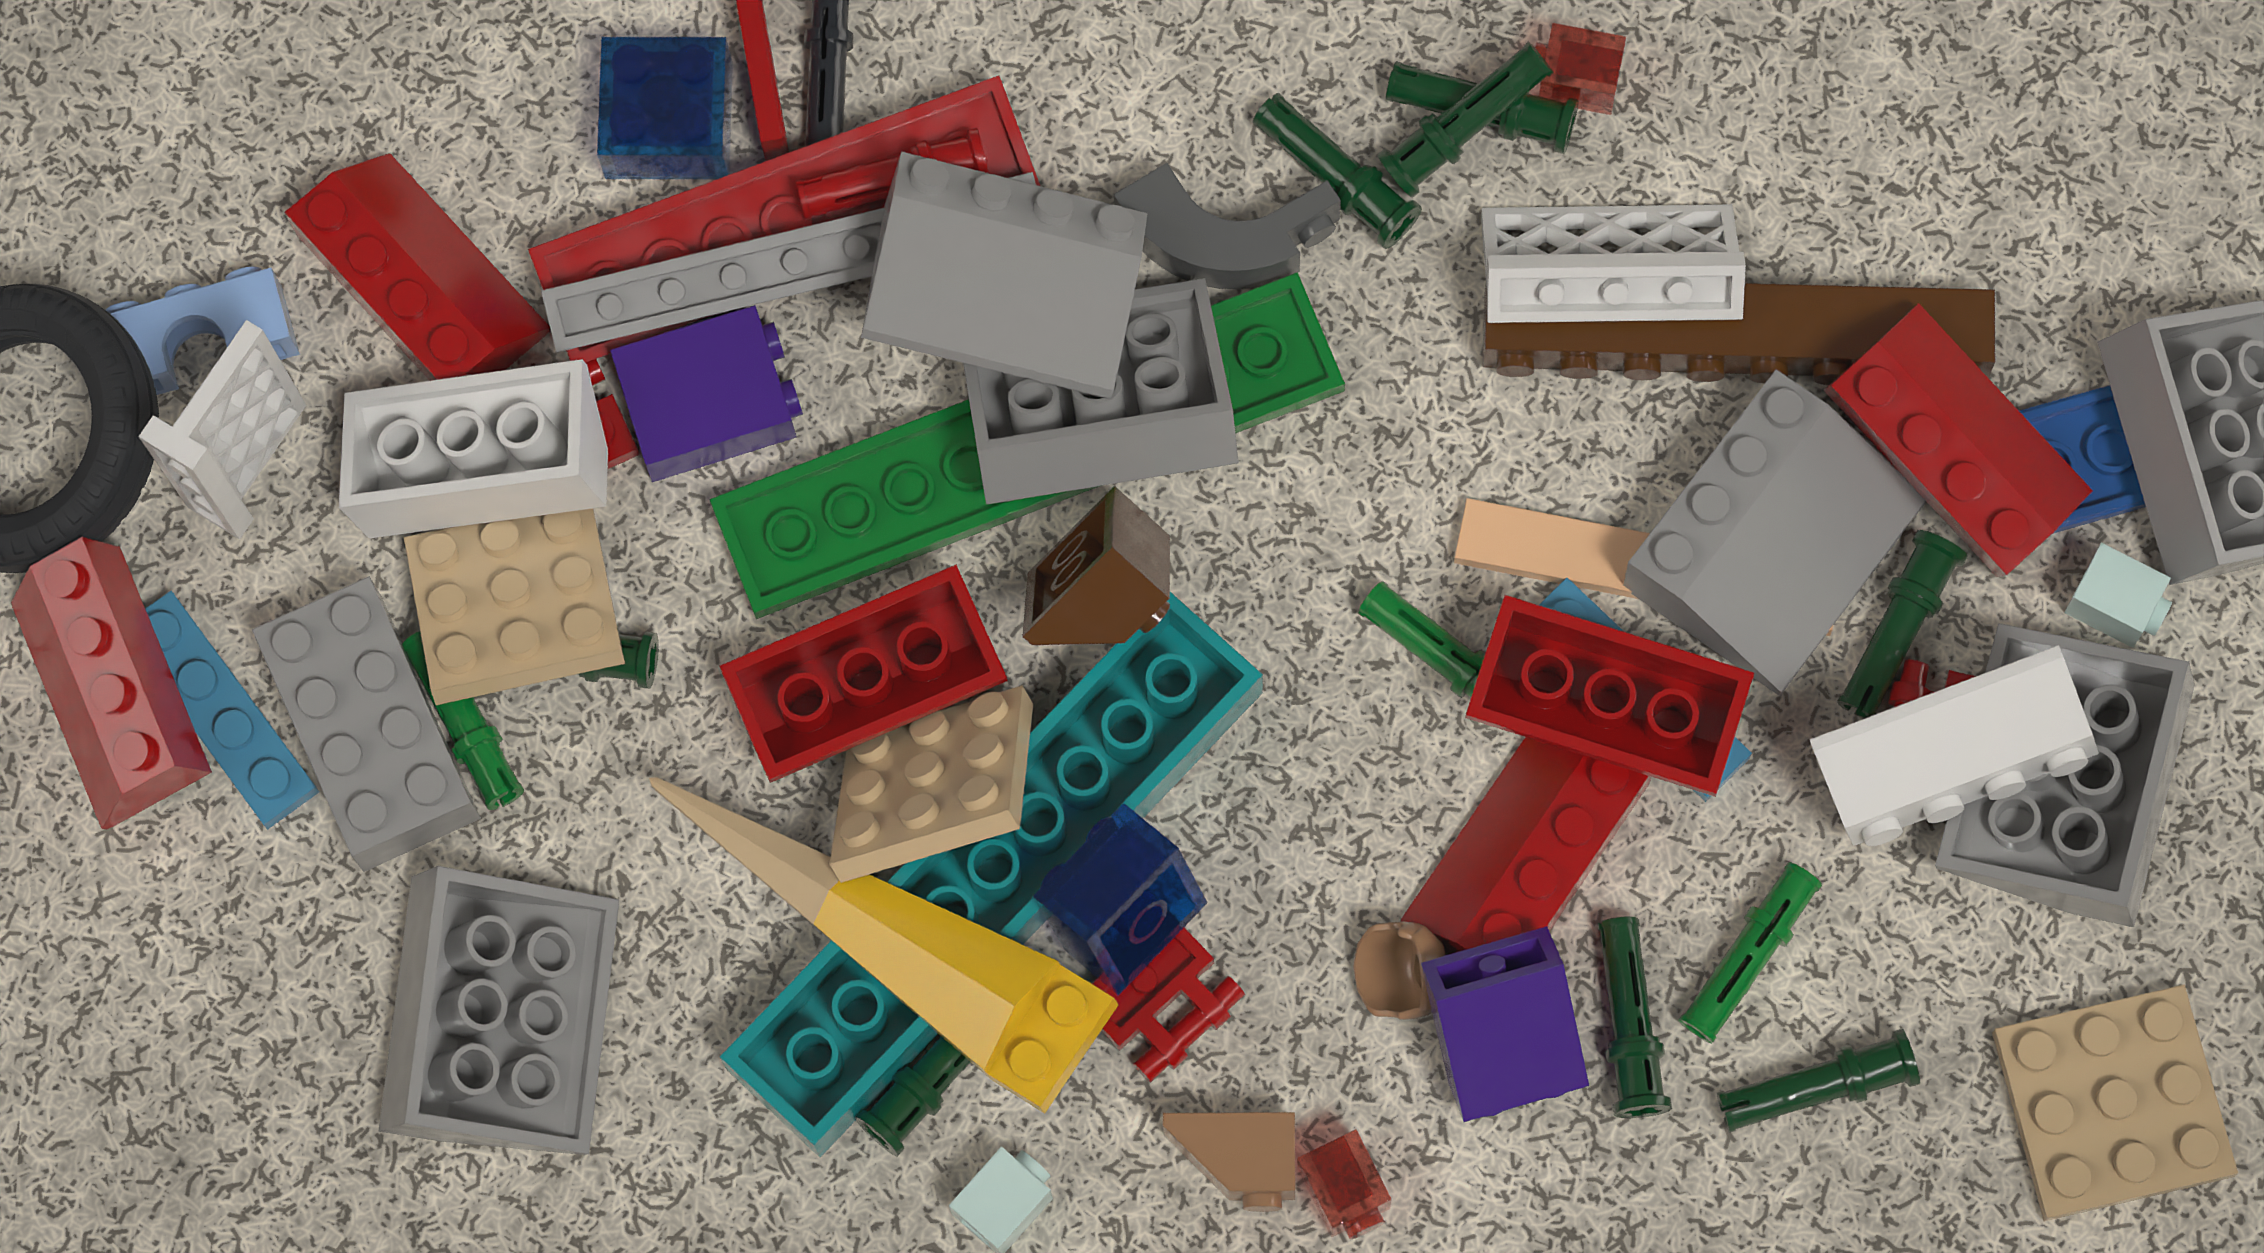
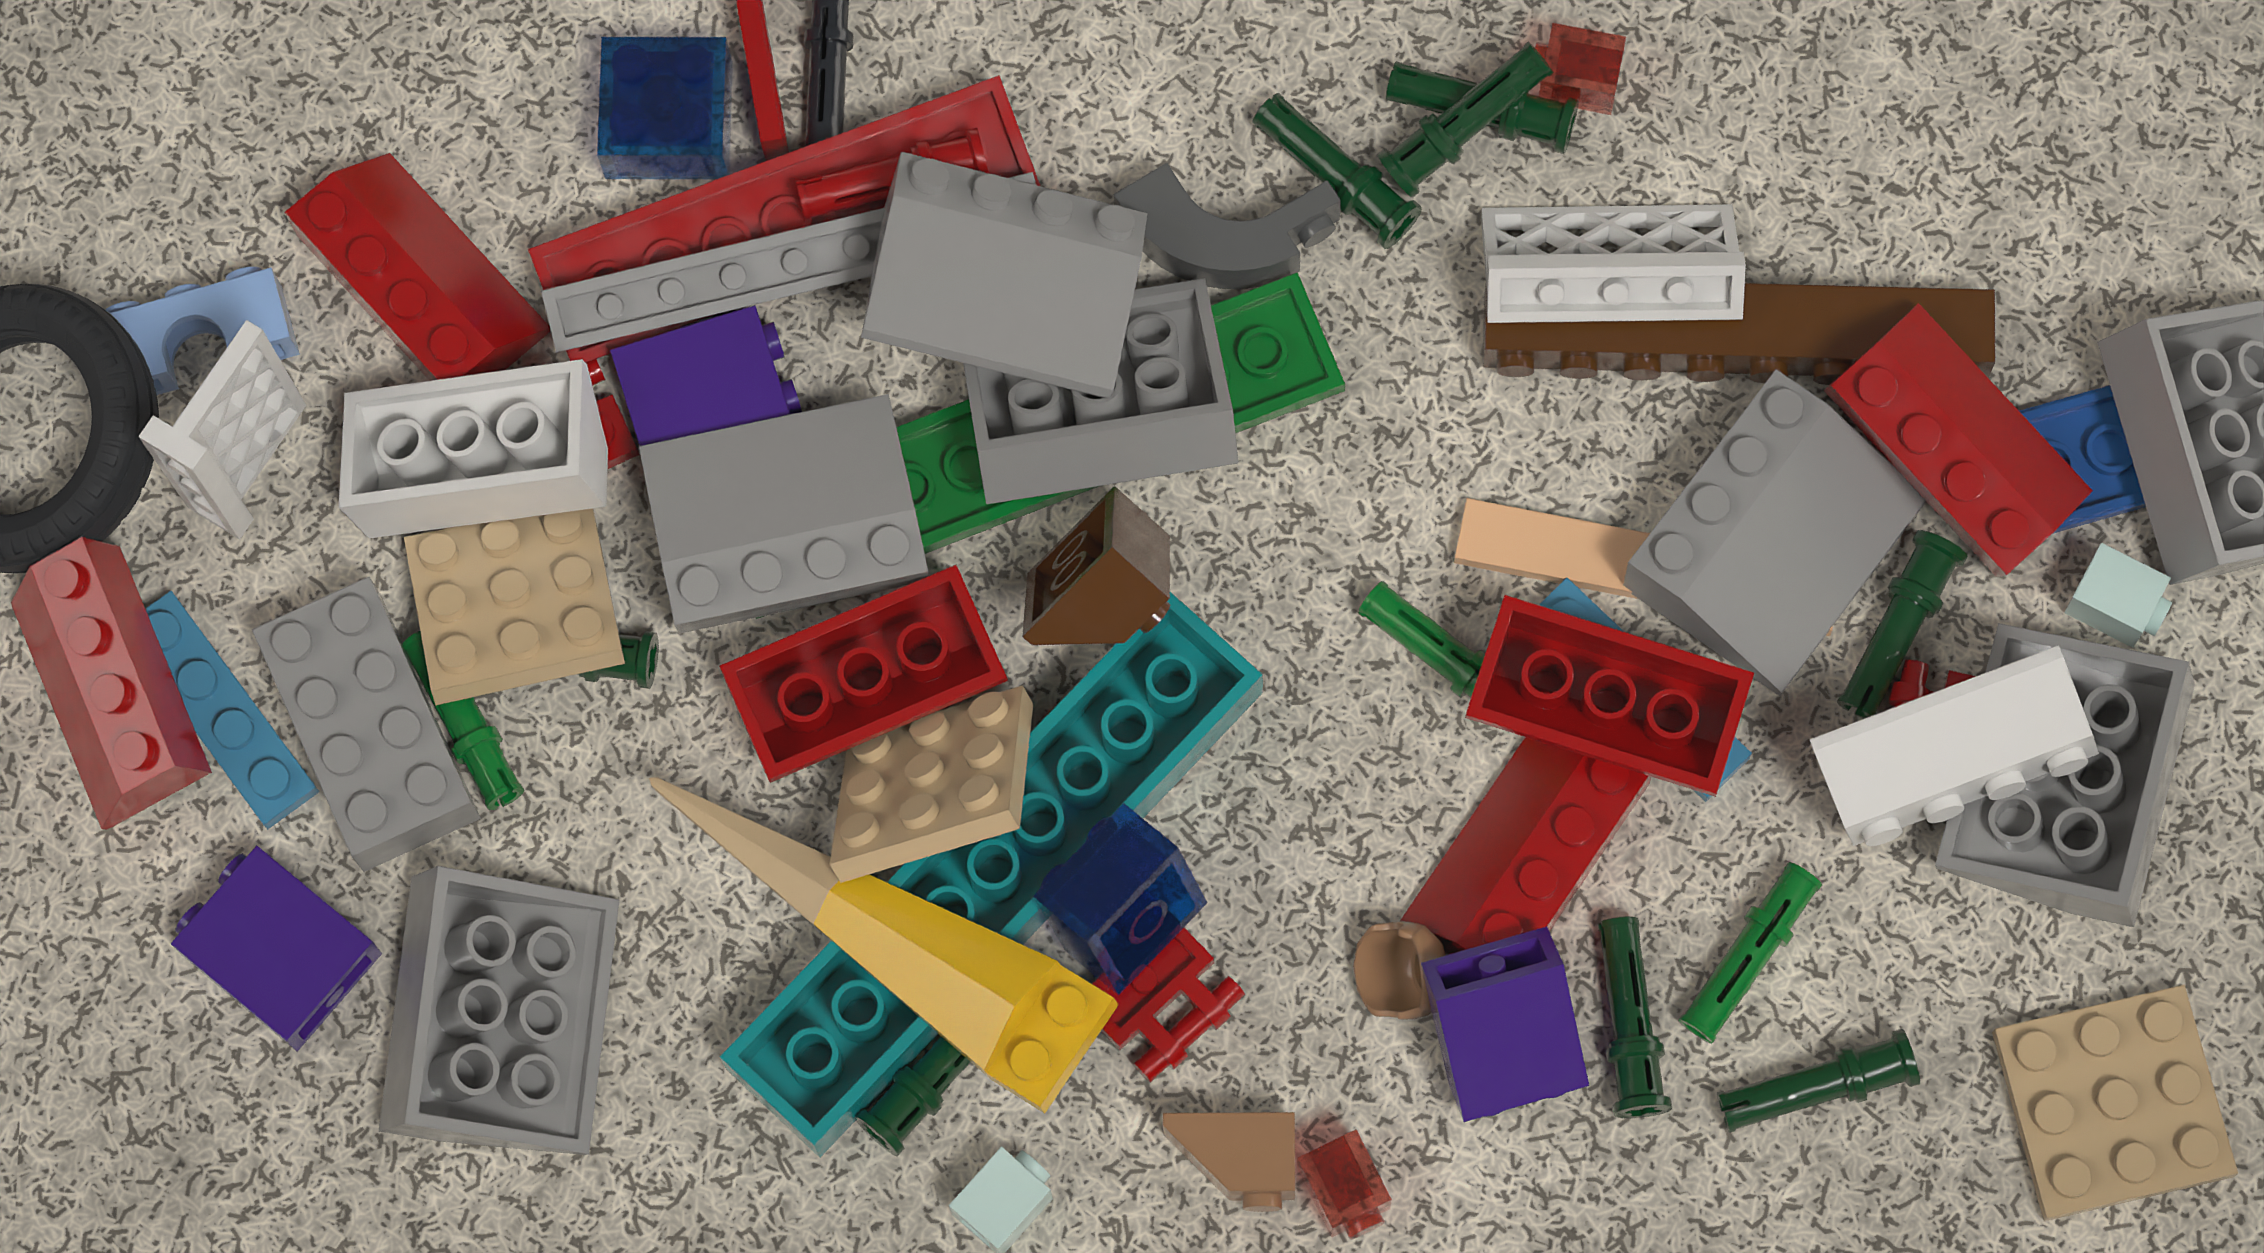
none -> dark purple brick [171,845,382,1052]
none -> light grey slope [639,394,929,634]

